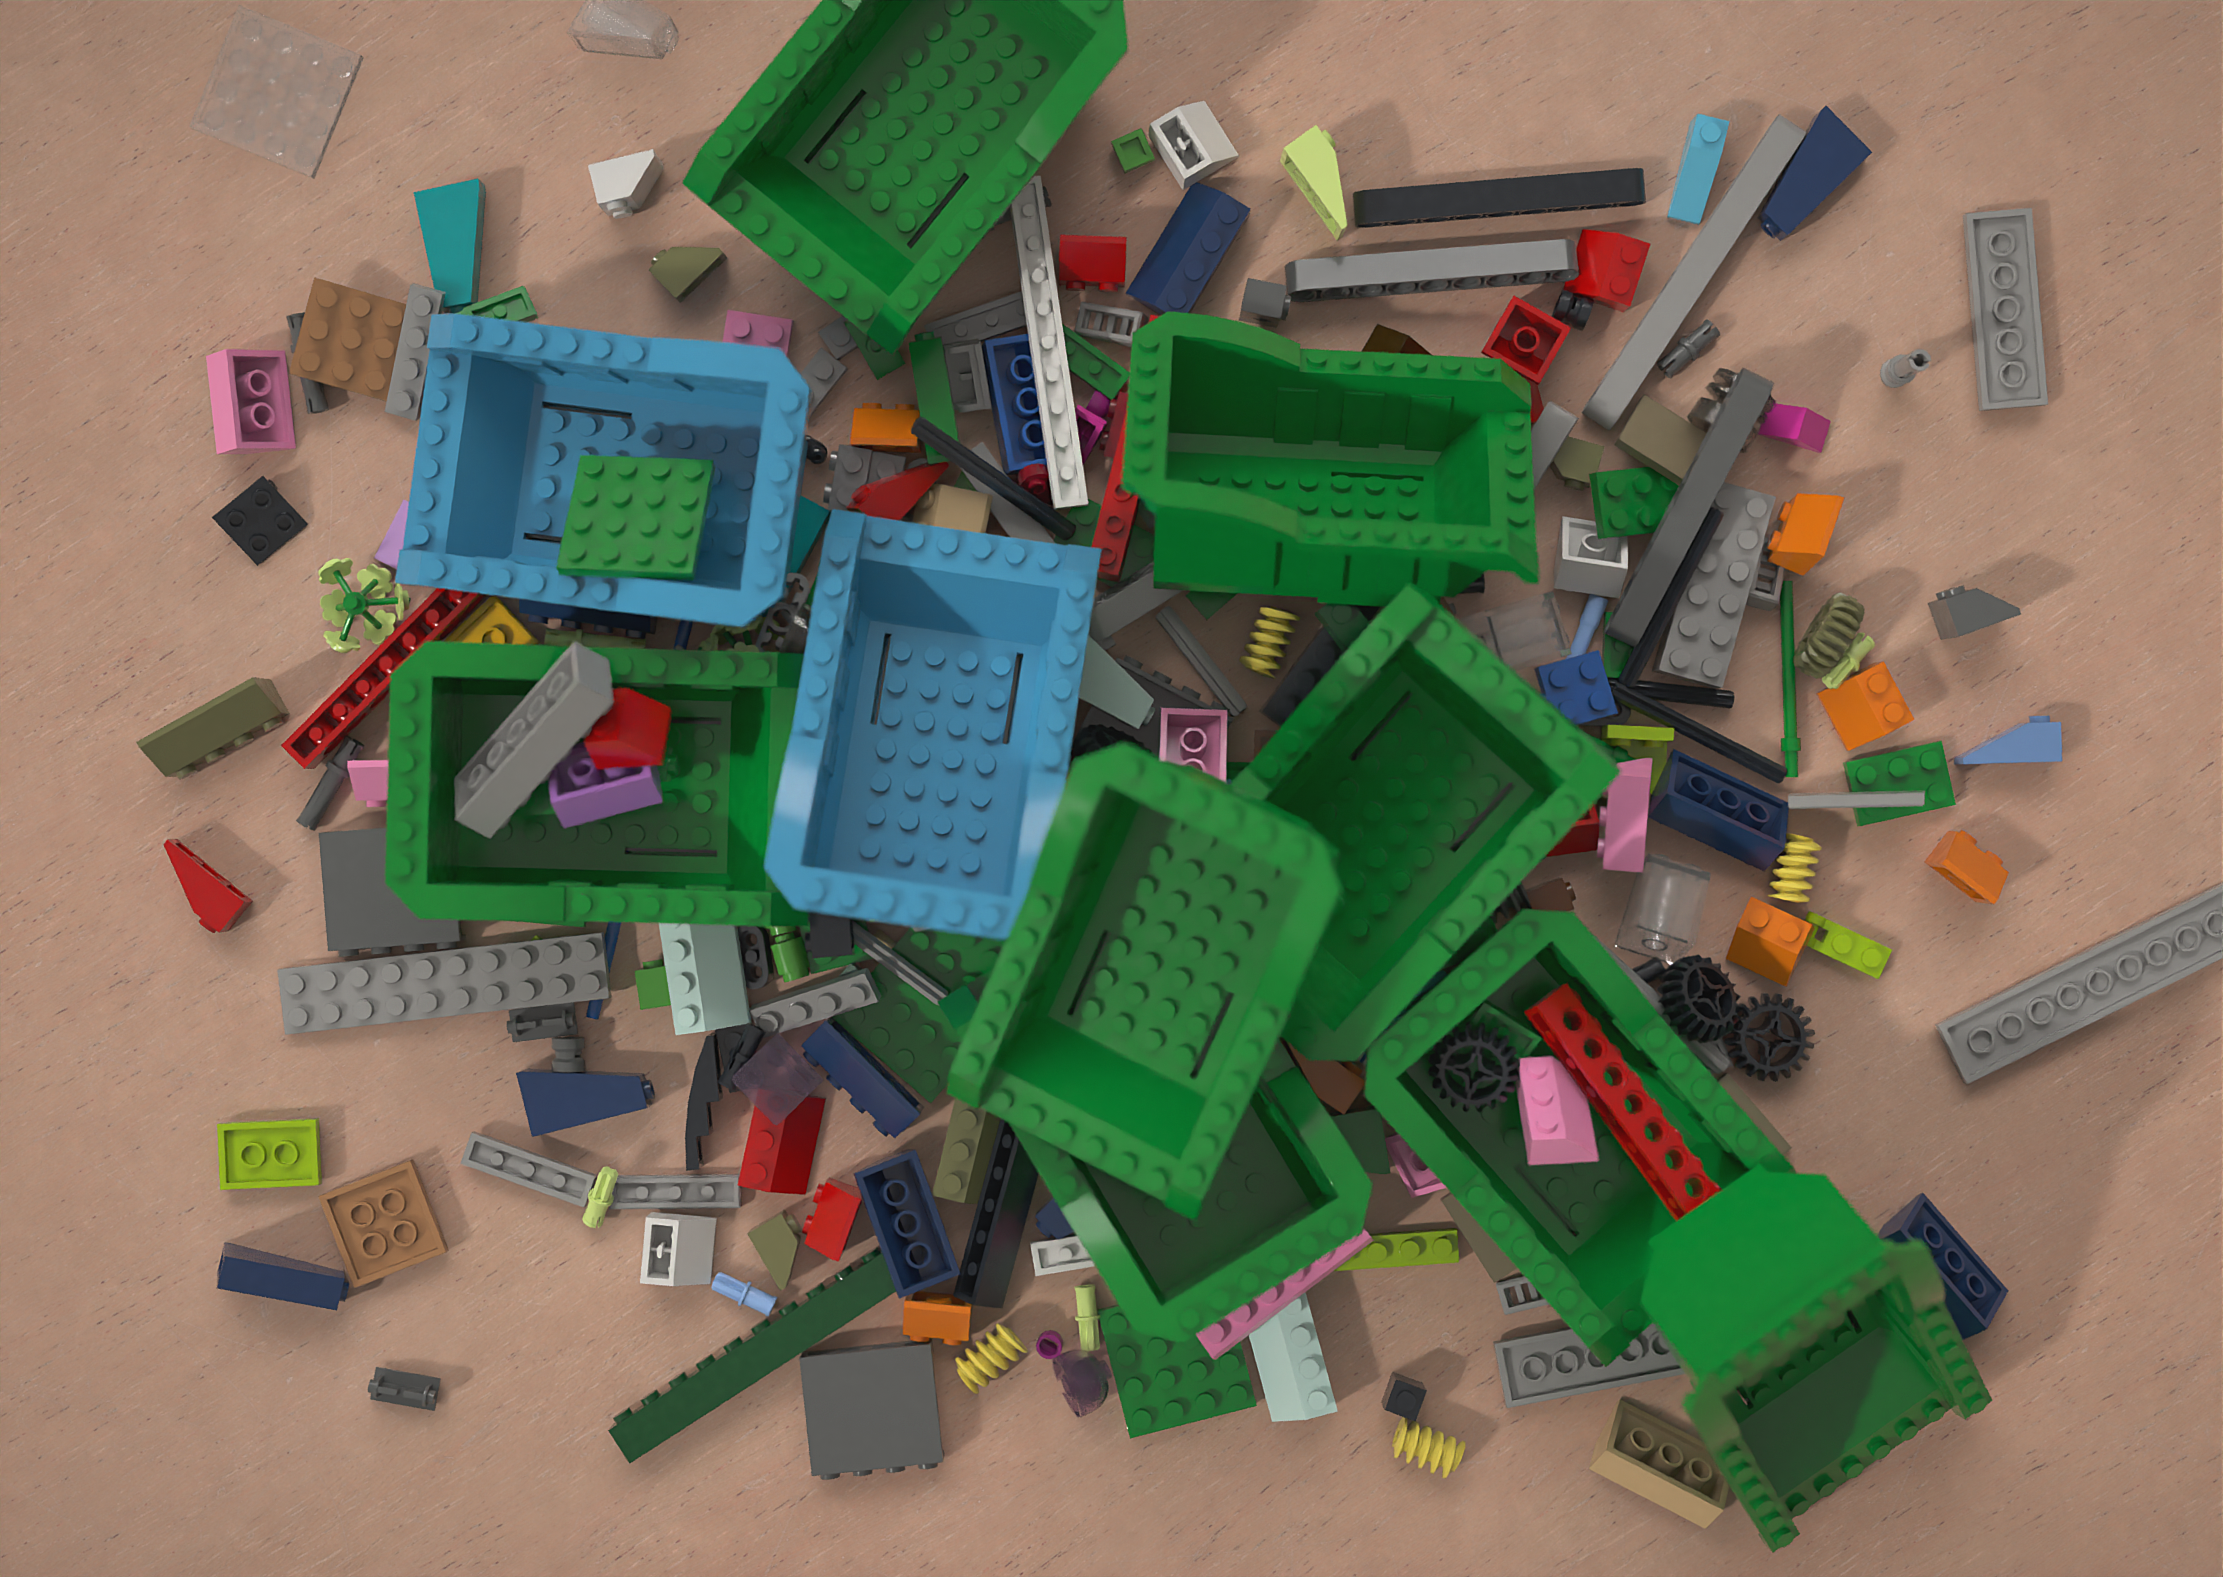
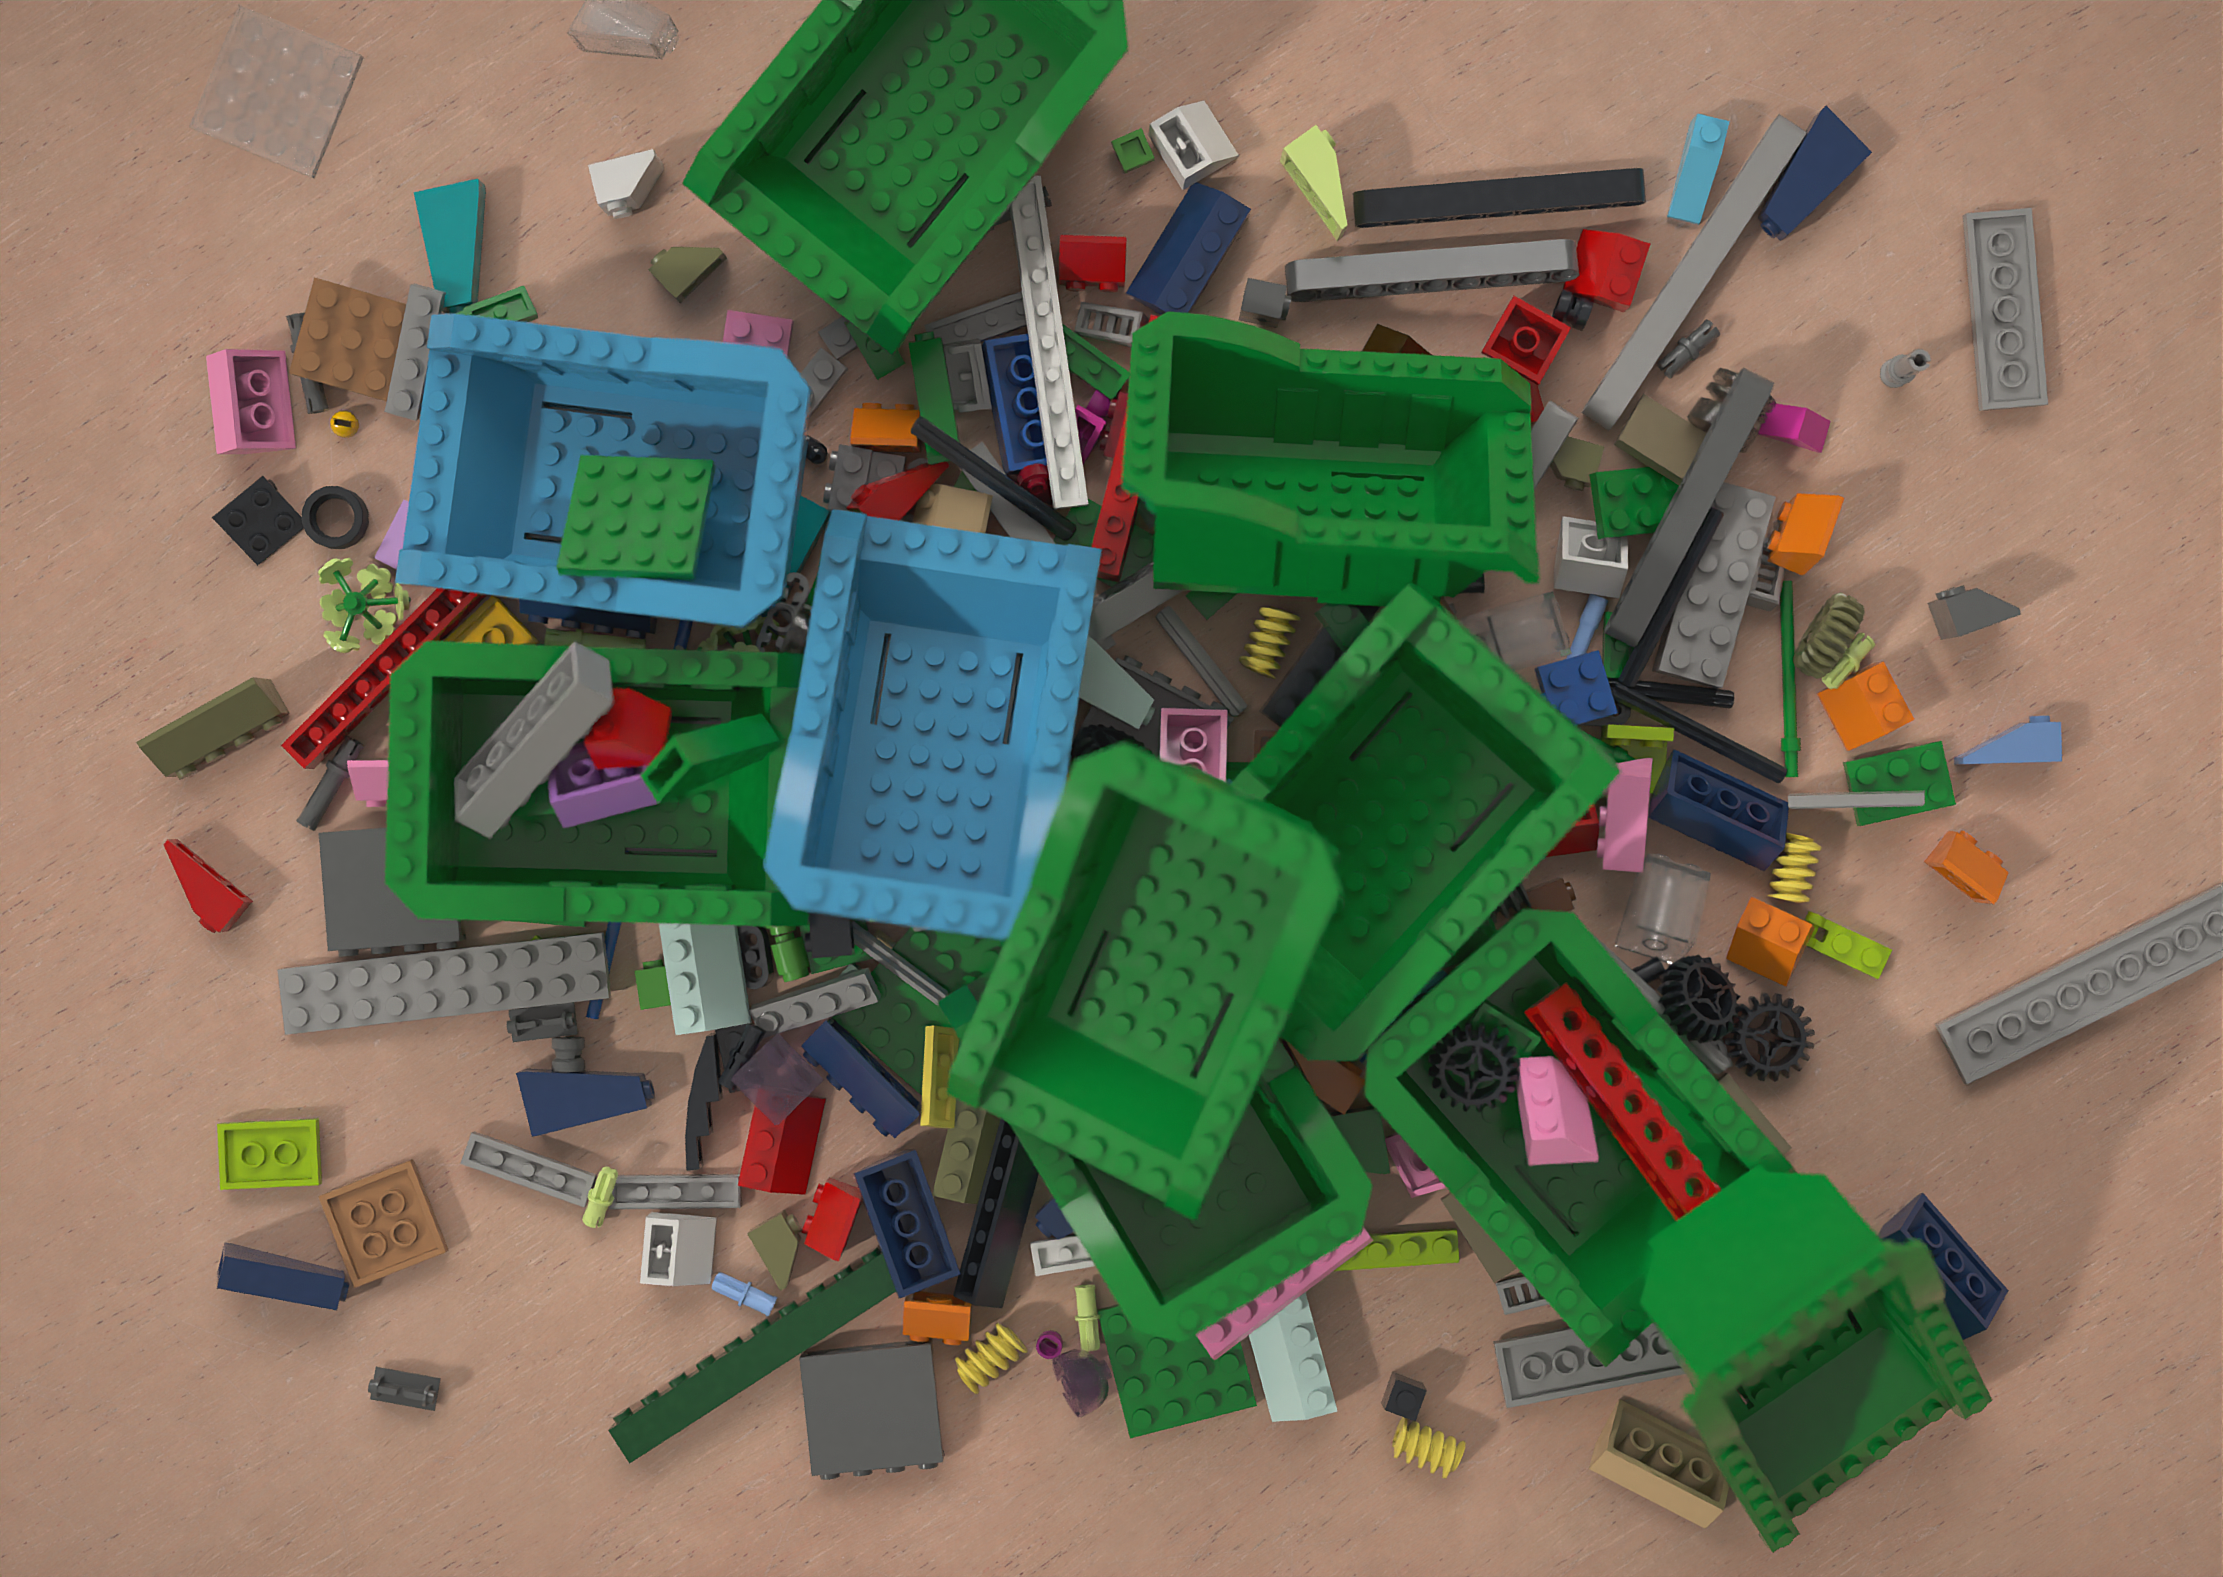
none -> black tyre [302,486,369,549]
none -> yellow hinge [330,411,359,438]
none -> green slope [640,713,780,803]
none -> light yellow plate [920,1026,959,1129]

